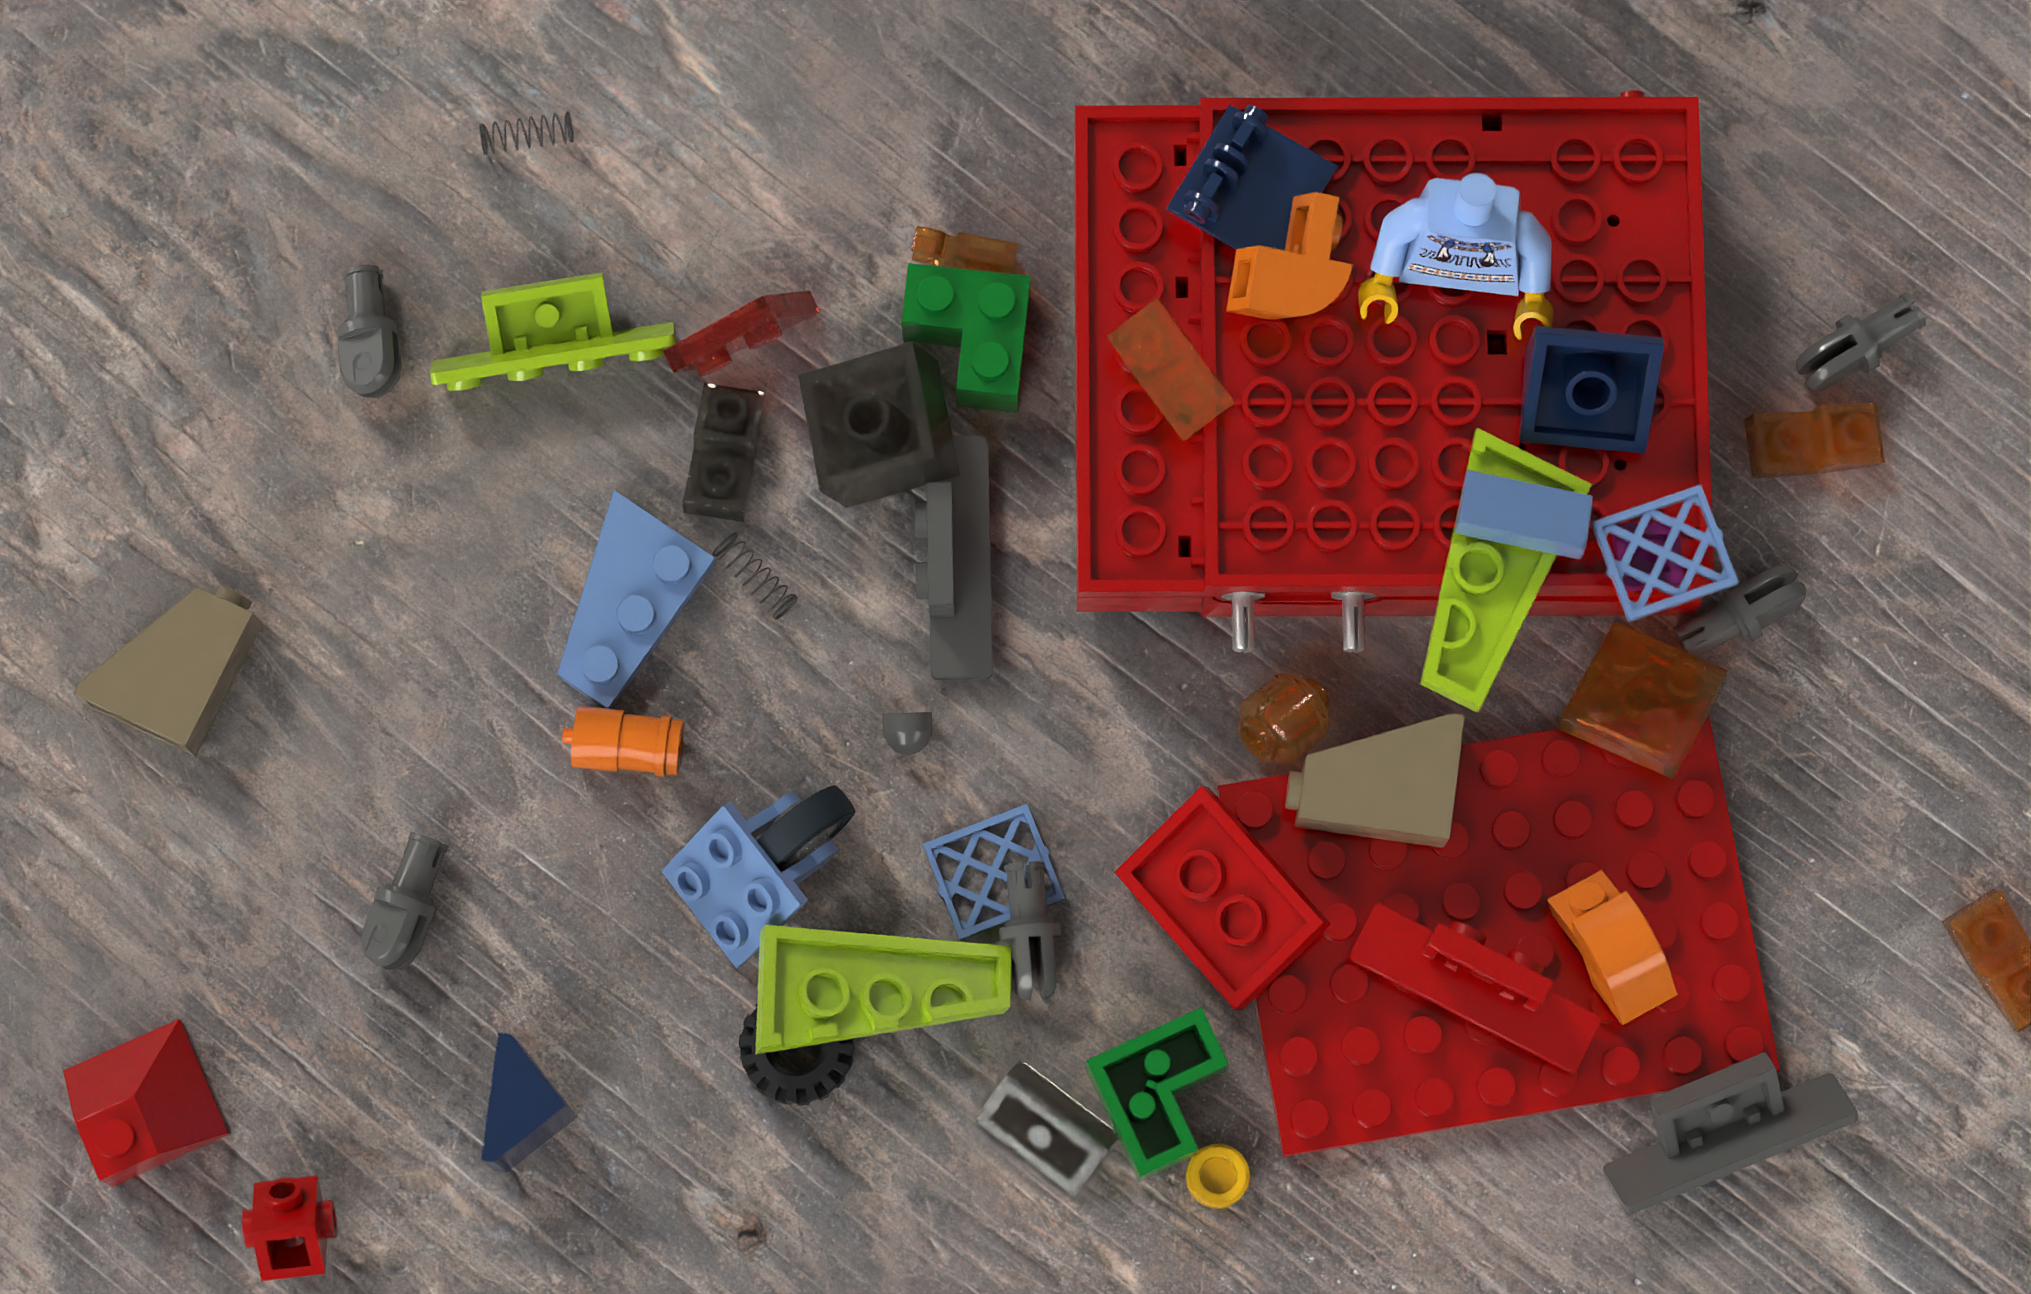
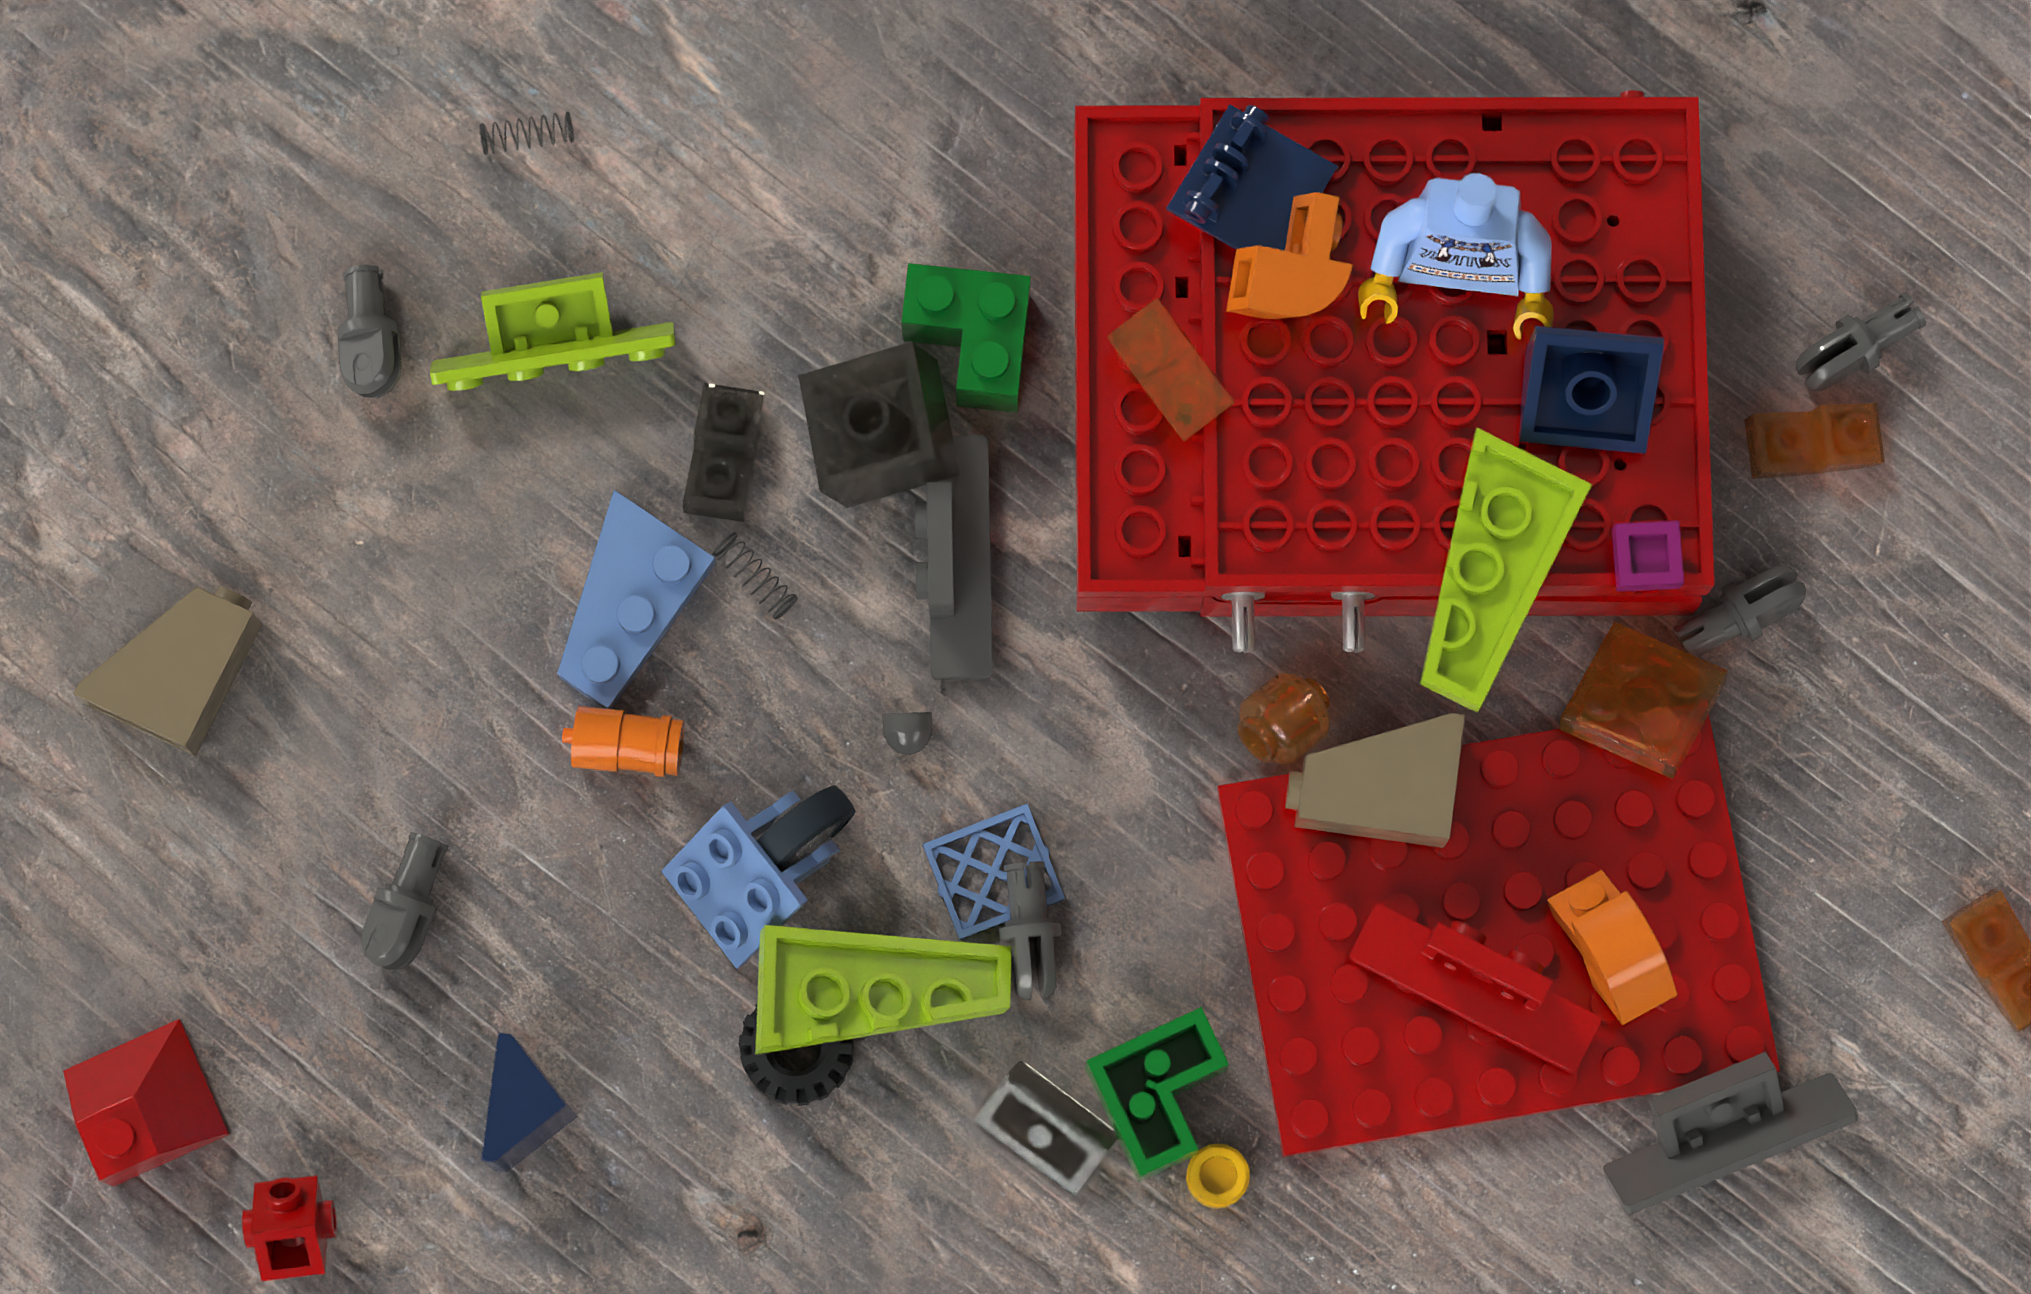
clear red wing [663,290,820,377] -> none
clear orange plate [911,226,1018,274] -> none
red plate [1114,786,1331,1011] -> none
medium blue slope [1454,470,1593,559] -> none
medium blue window [1591,485,1739,622] -> none

